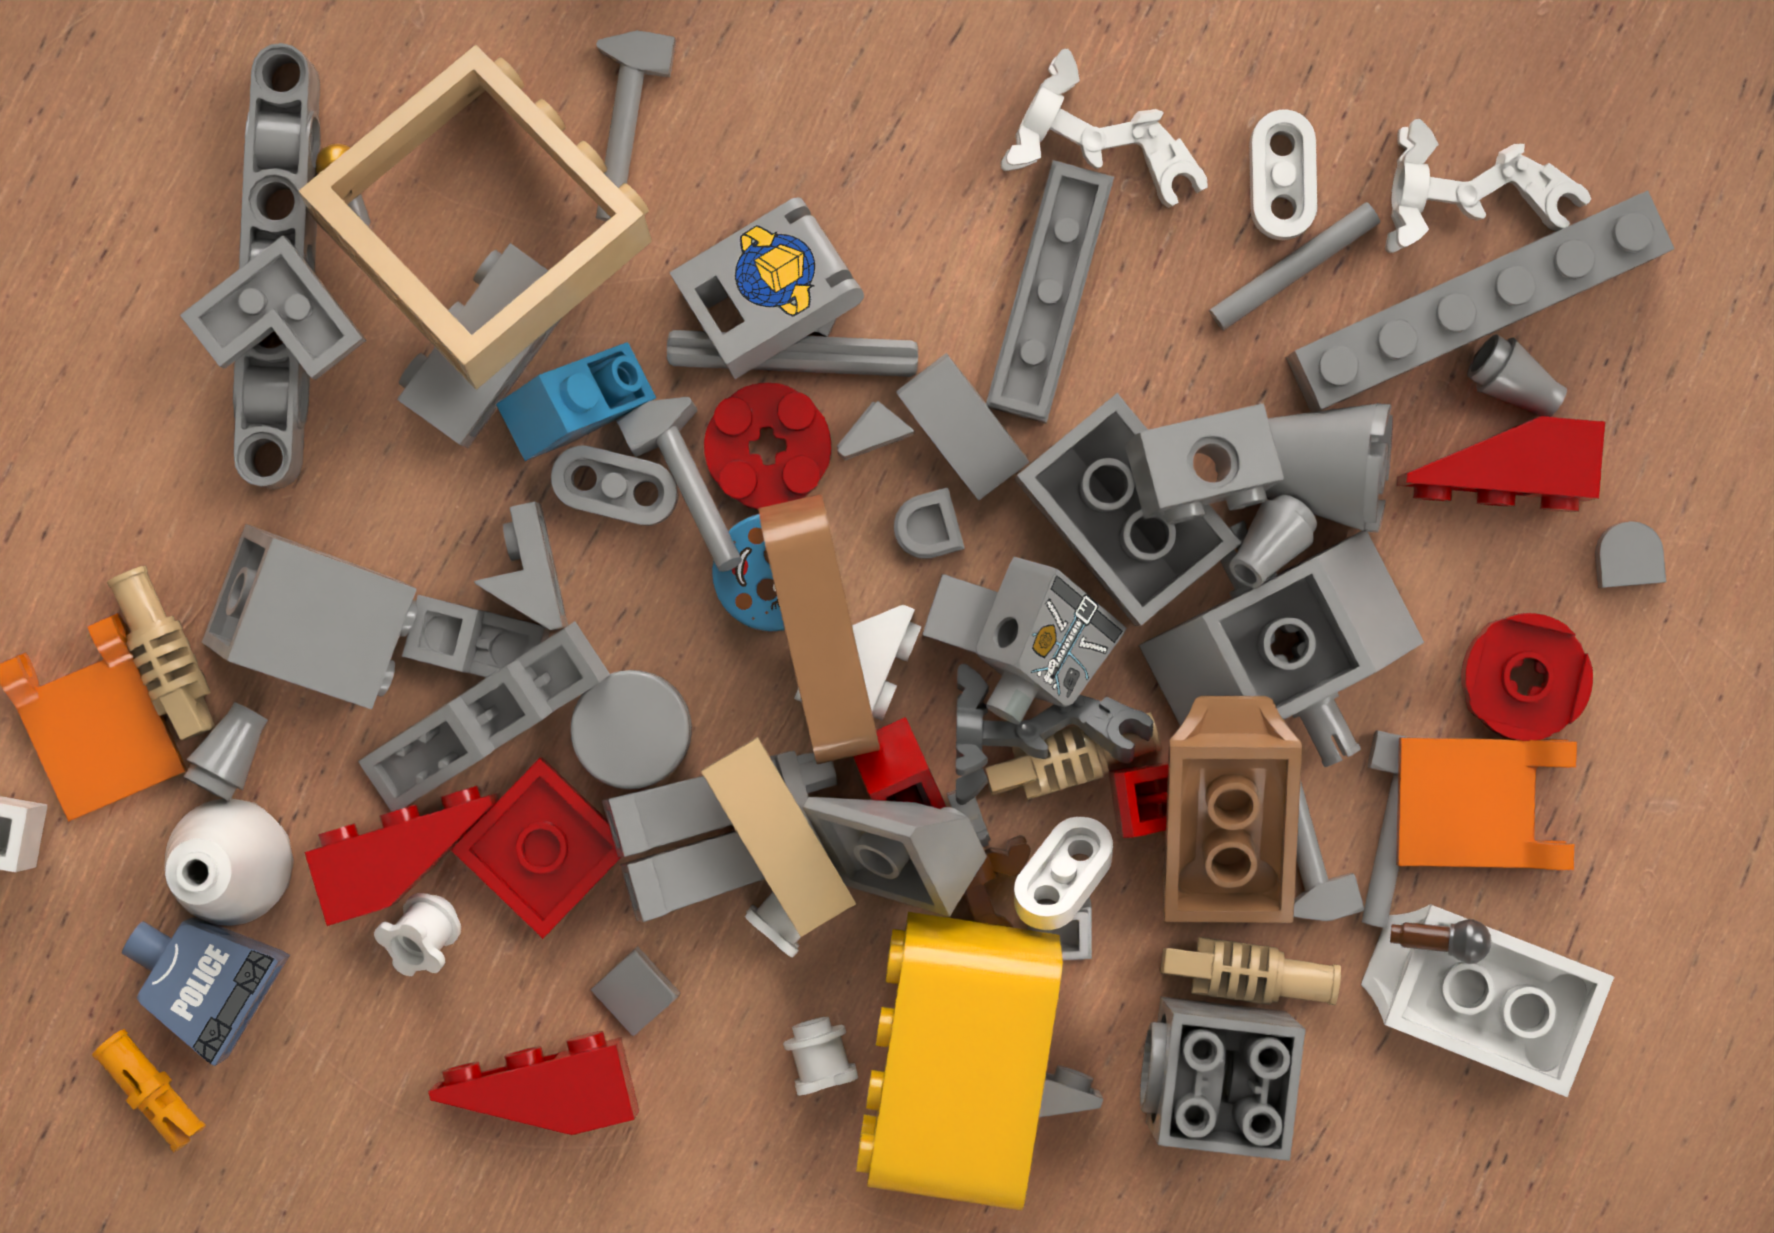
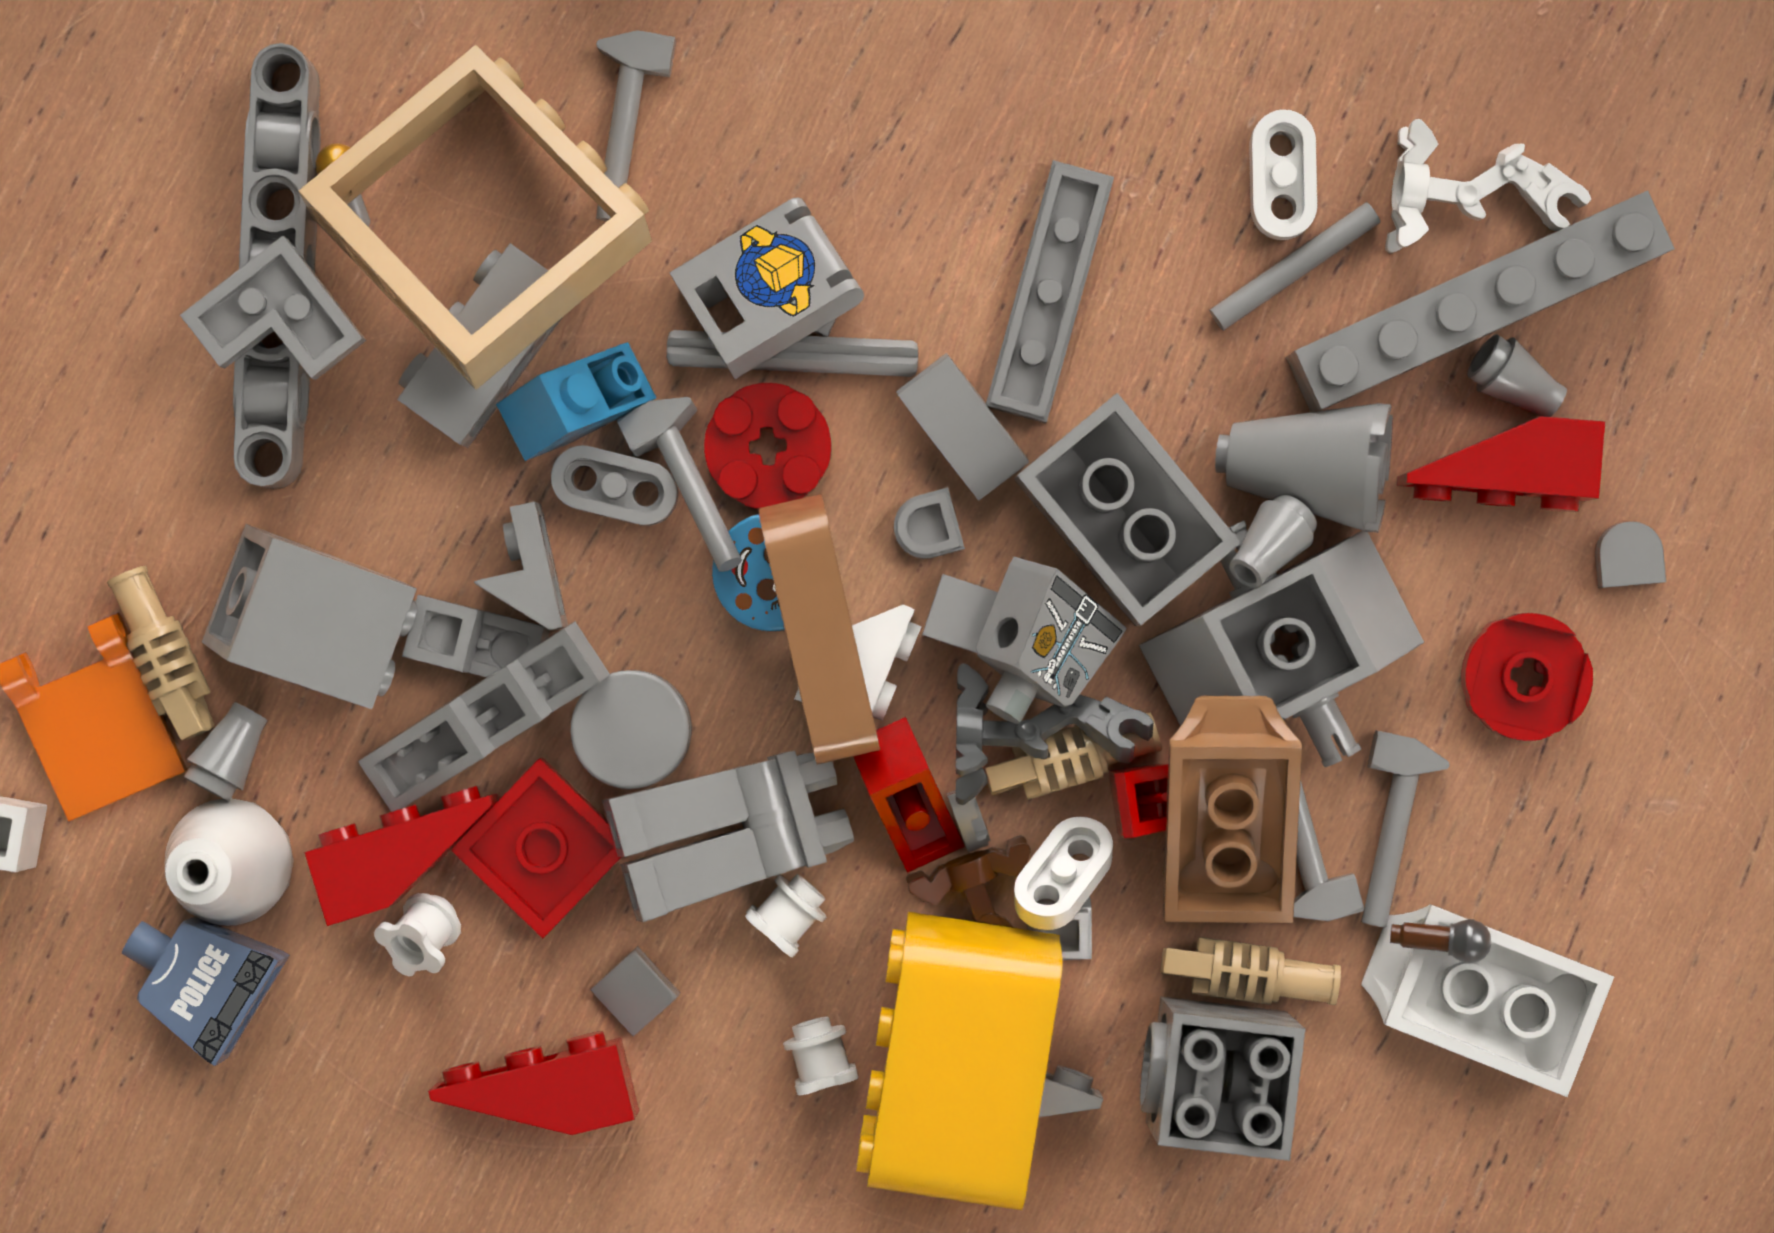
light orange pin [92,1029,206,1153] -> none
tan slope [701,737,856,937] -> none
light grey slope [803,797,987,917] -> none
light grey slope [837,401,914,460] -> none
white piece [1001,49,1208,208] -> none
light grey brick [1125,403,1284,525] -> none
orange flag [1396,737,1577,870] -> none

